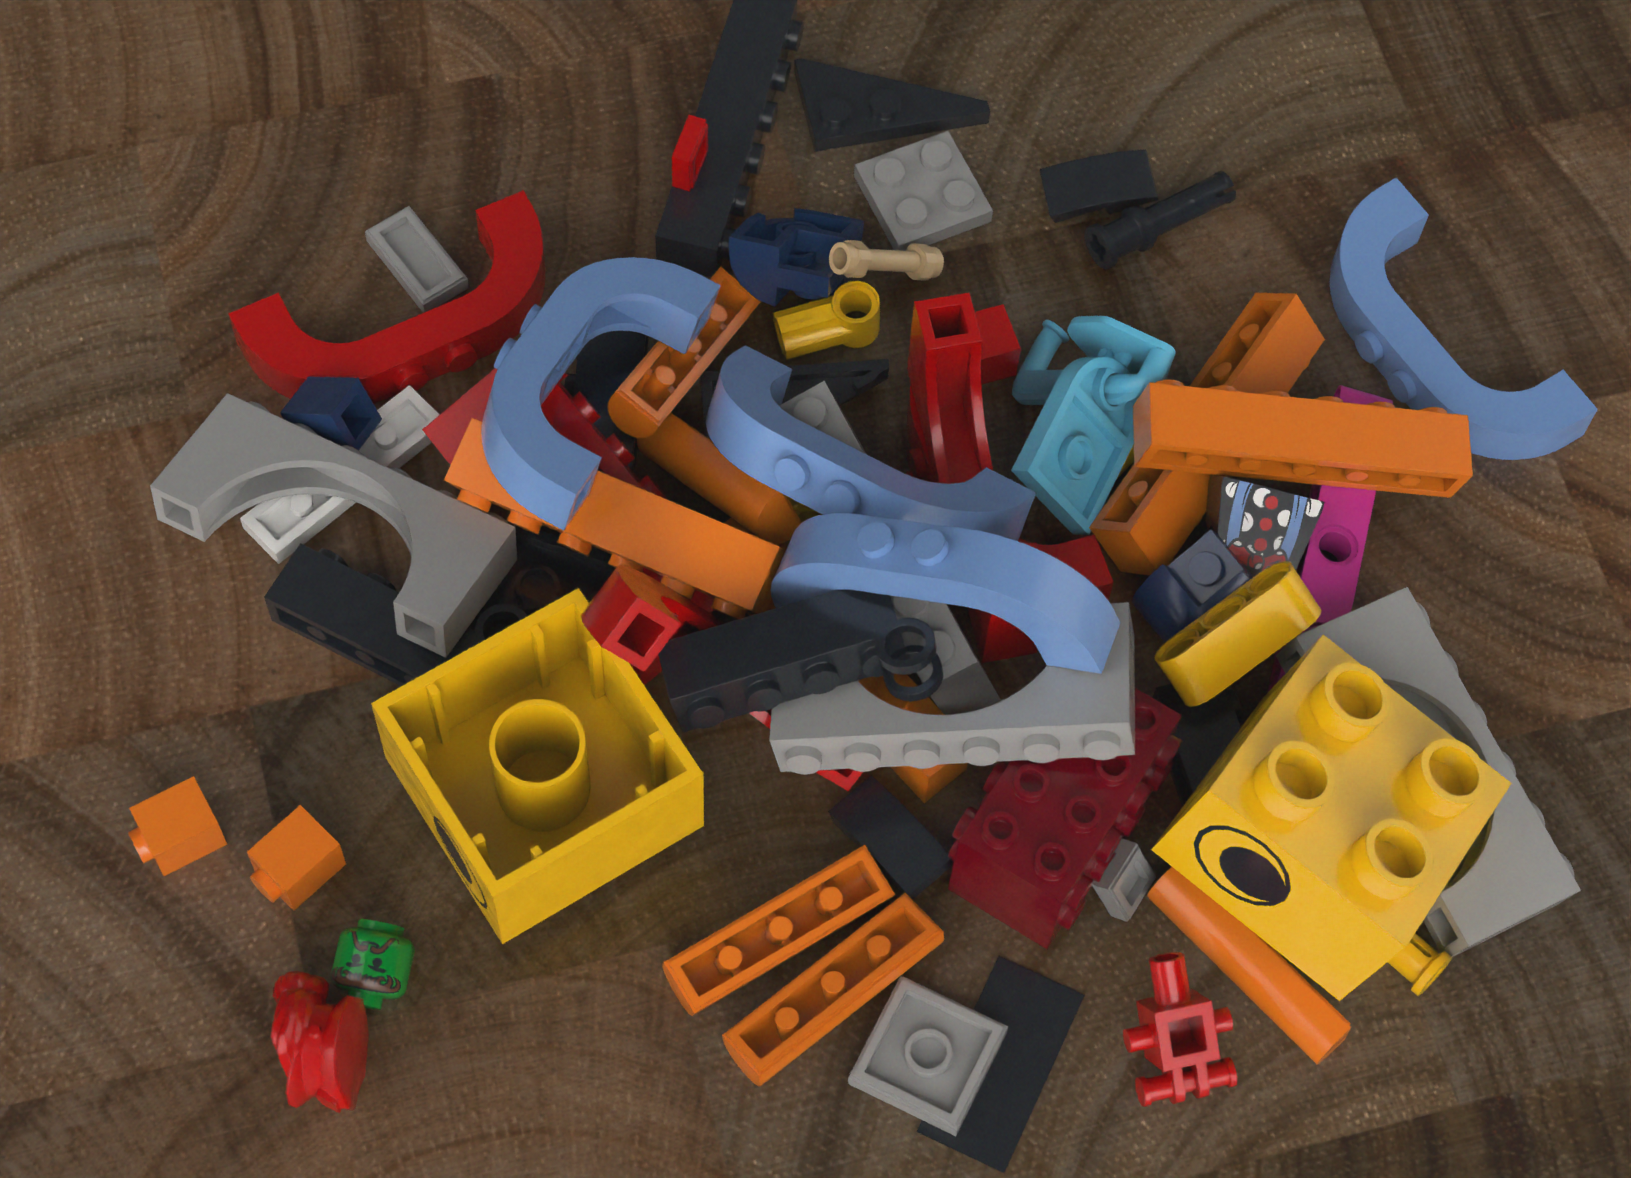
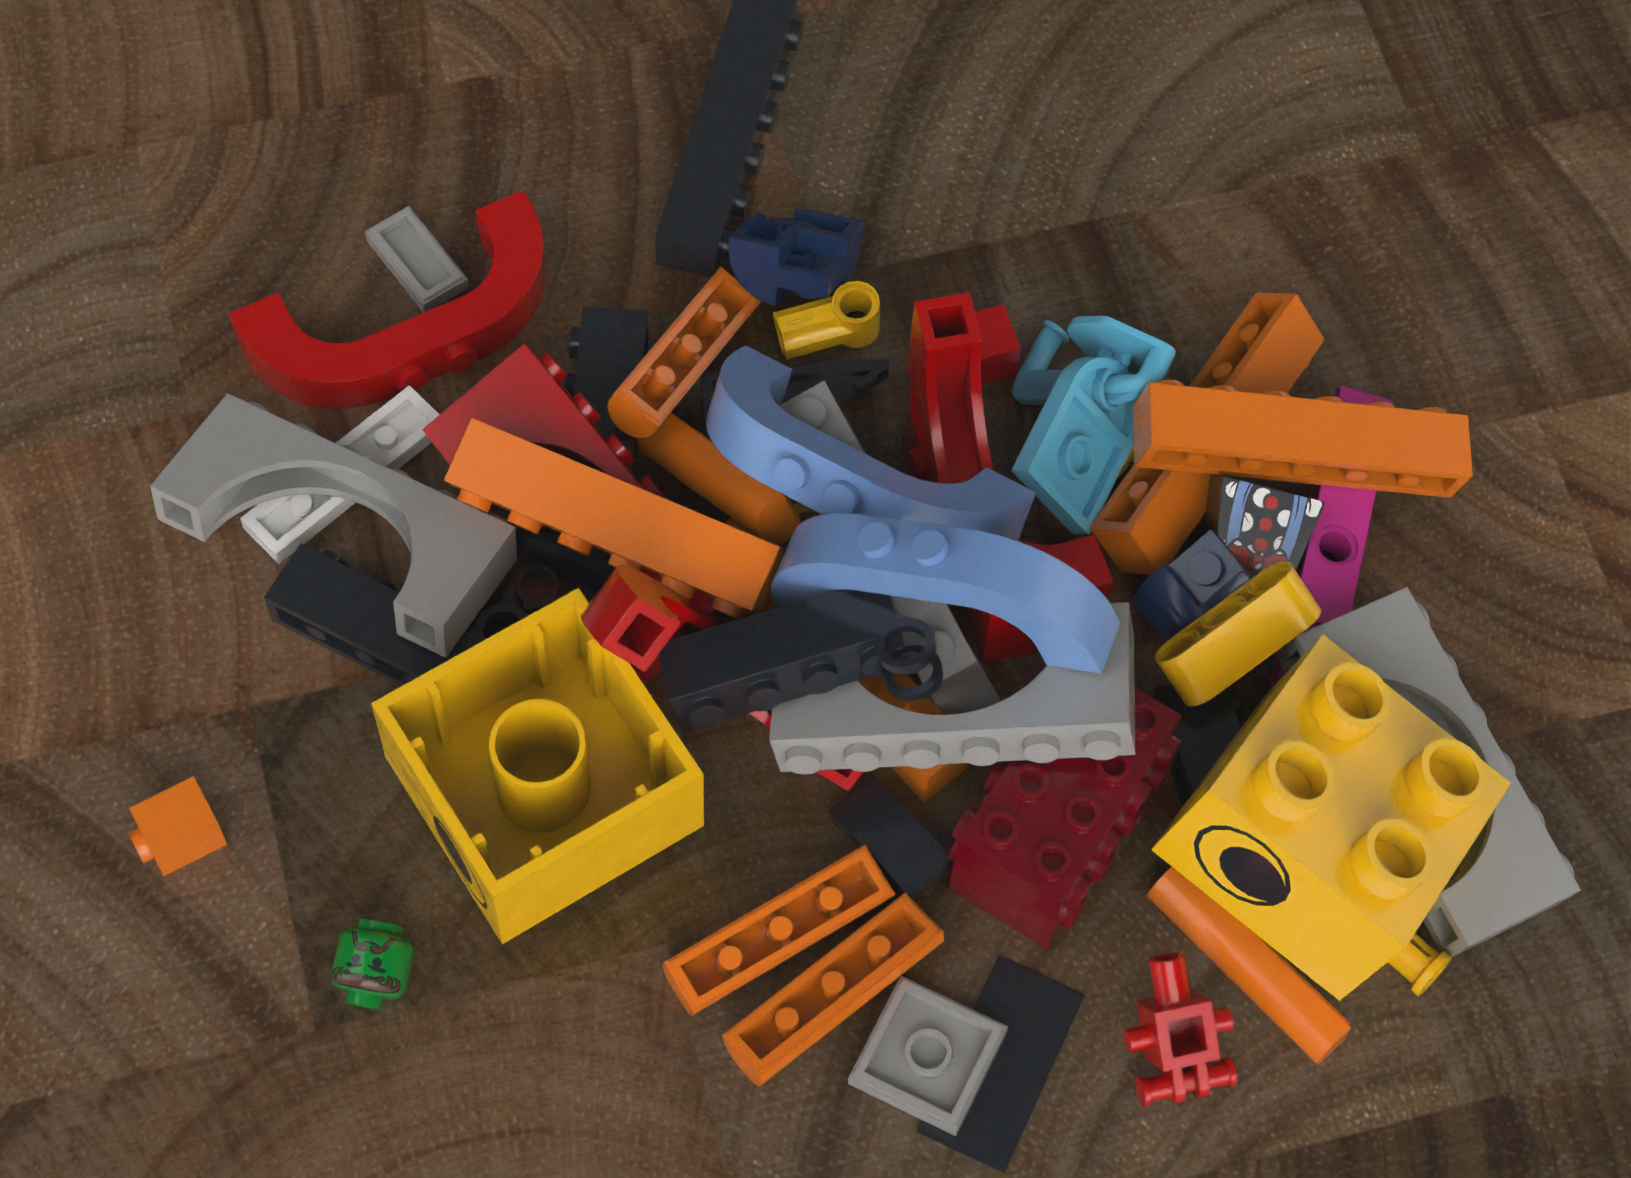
orange brick [247,805,346,911] -> none
red piece [271,971,369,1113] -> none
dark blue brick [280,376,382,451] -> none
medium blue arch [481,257,721,531] -> none
red tile [671,115,708,192] -> none
black wing [794,59,990,152] -> none
tan bar [829,240,944,280] -> none
light grey plate [854,131,993,251] -> none
black slope [1039,149,1159,223] -> none
black pin [1084,171,1236,270] -> none
light grey tile [1092,839,1156,922] -> none
medium blue arch [1330,178,1598,460] -> none

